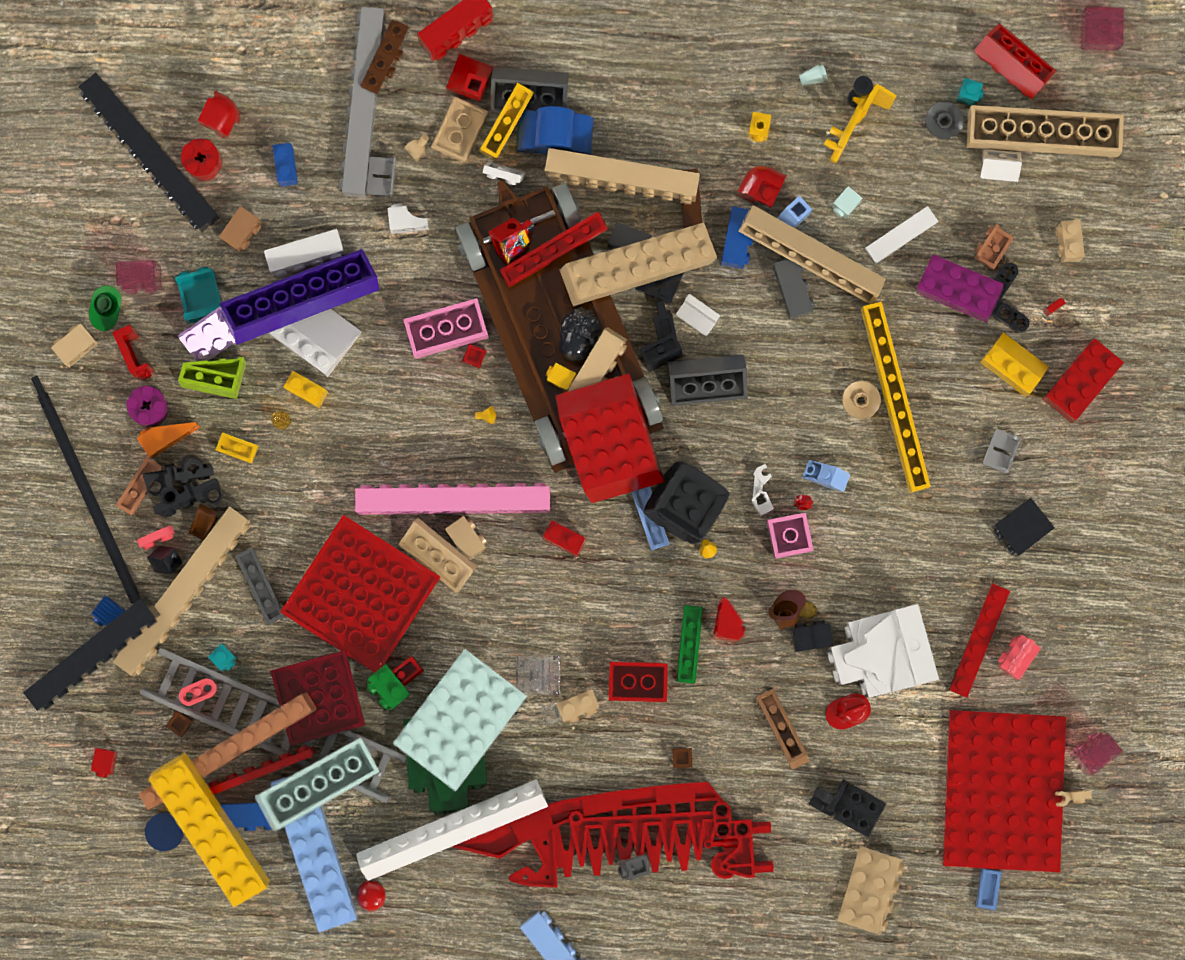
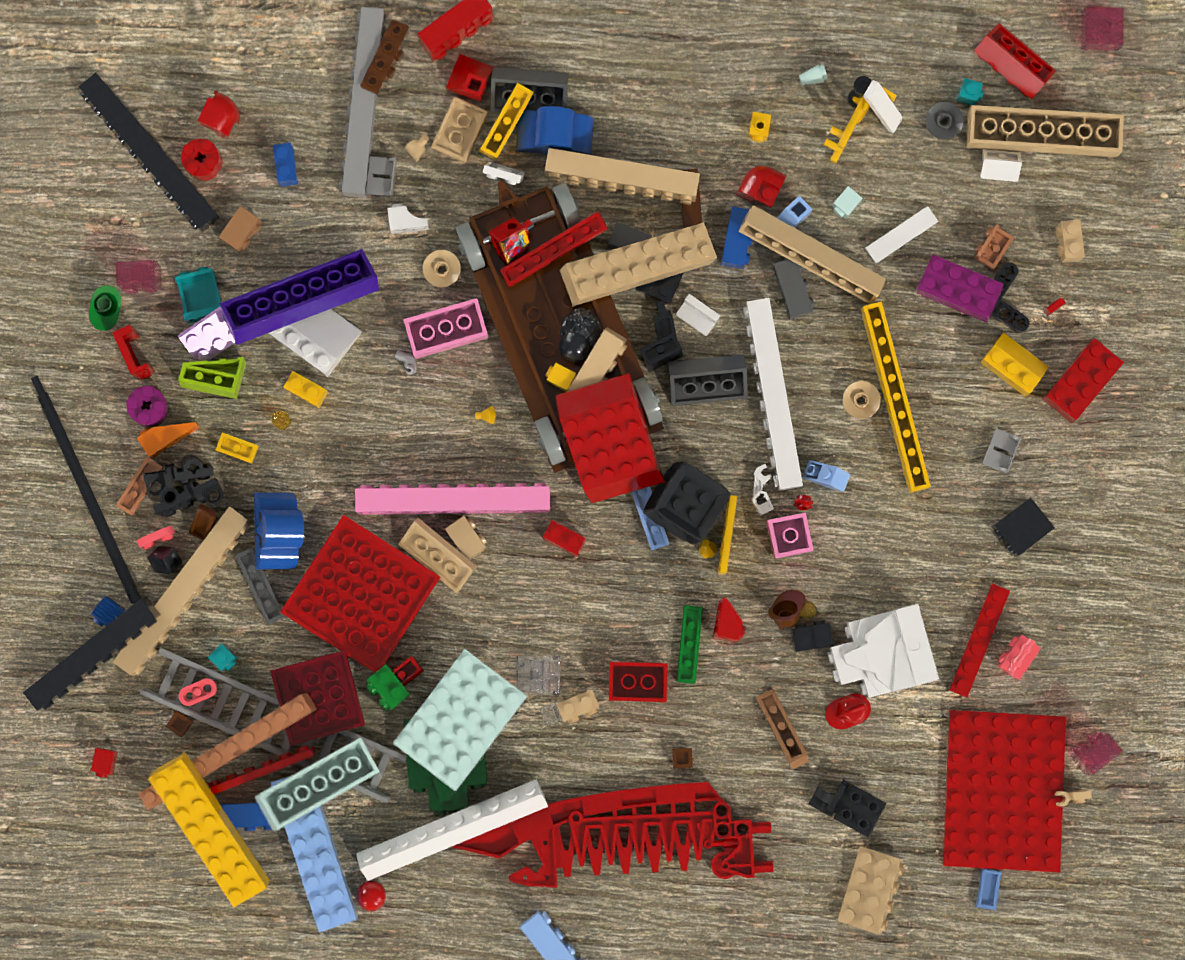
tan brick [51,323,99,368] -> none
dark blue tile [145,812,184,851] -> none
white brick [264,229,345,277] -> none
red tile [462,344,487,369] -> none
dark grey bracket [618,854,651,880] -> none
none -> blue brick [254,492,304,570]
none -> light grey arm [395,350,418,375]
none -> tan dish [423,250,461,288]
none -> yellow tile [717,495,737,575]
none -> white brick [743,298,803,491]
none -> white tile [863,80,903,133]

